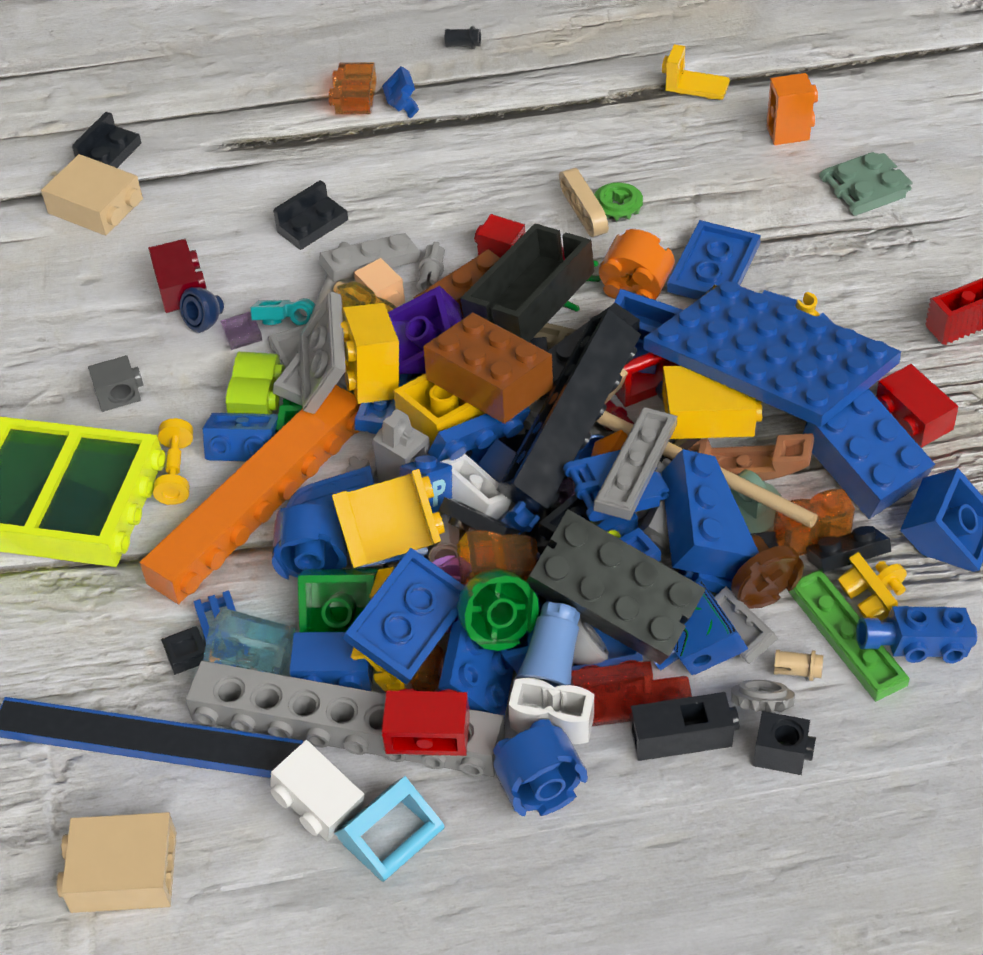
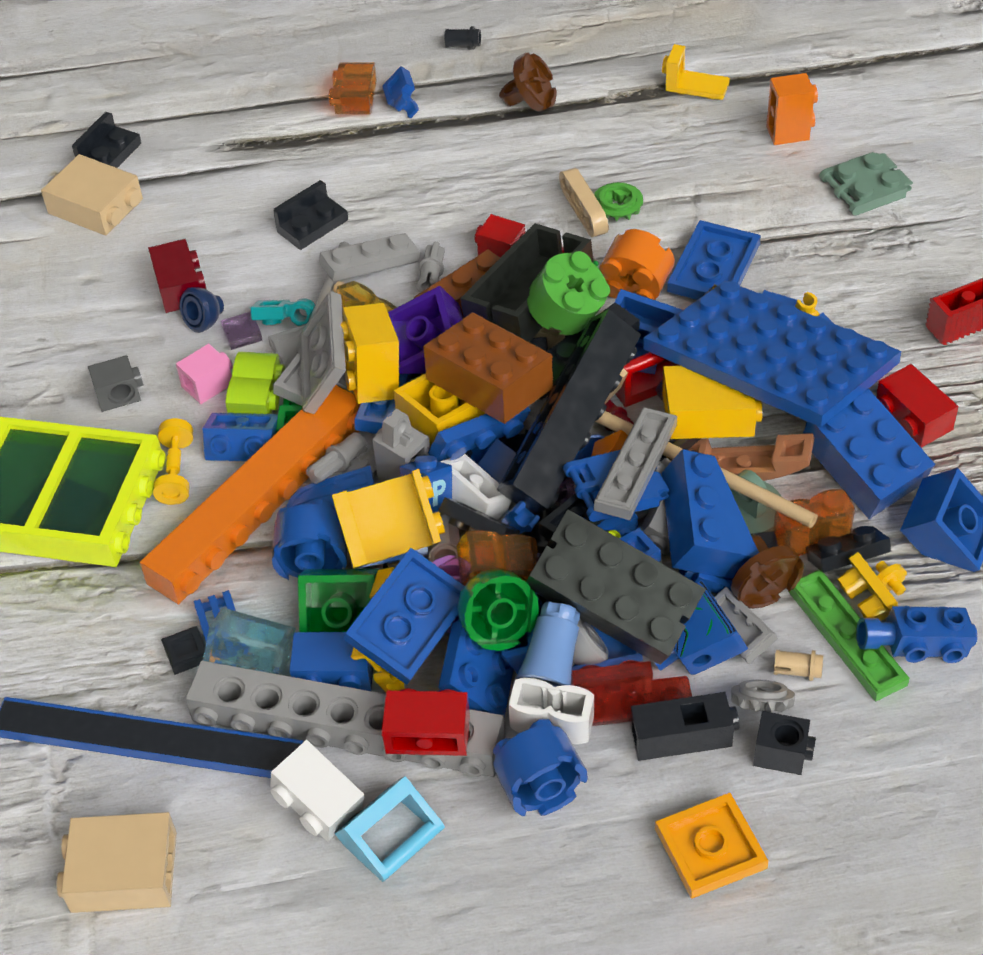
light nougat brick [354,258,405,308] -> none
clear orange pin [410,645,444,691] -> none
none -> bright pink brick [176,343,233,404]
none -> light grey axle [306,432,368,484]
none -> reddish brown tile [499,52,557,112]
none -> bright green brick [527,251,610,335]
none -> light orange plate [655,793,769,899]

